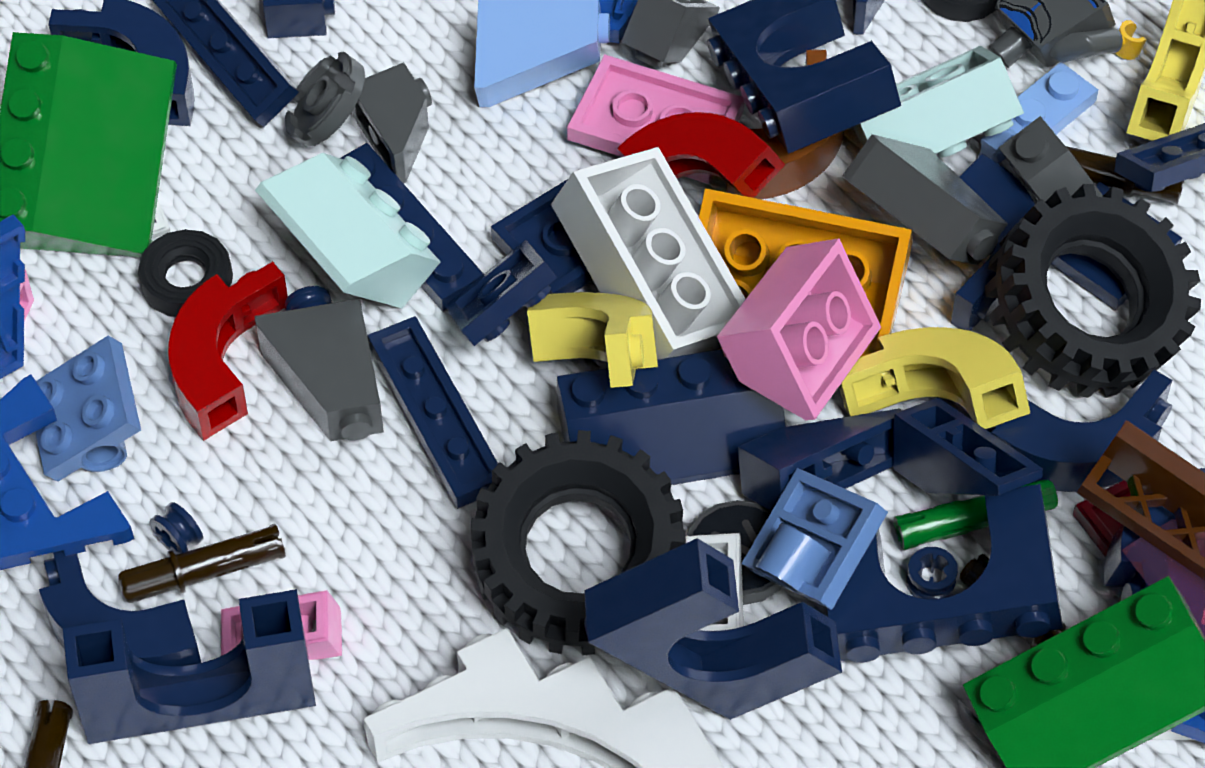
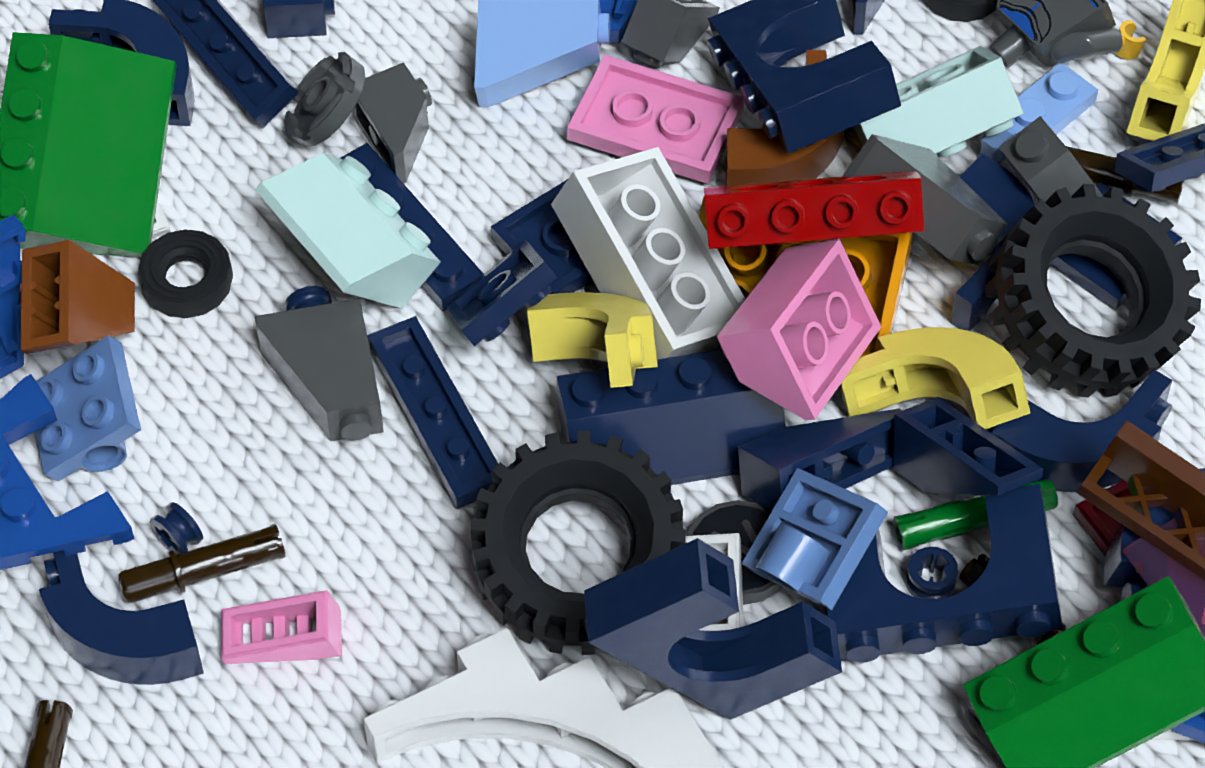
dark blue arch [62,589,316,744] -> none
red arch [168,261,288,441] -> none
red arch [617,112,785,198] -> none
none -> dark orange slope [21,240,135,354]
none -> red brick [704,170,925,249]

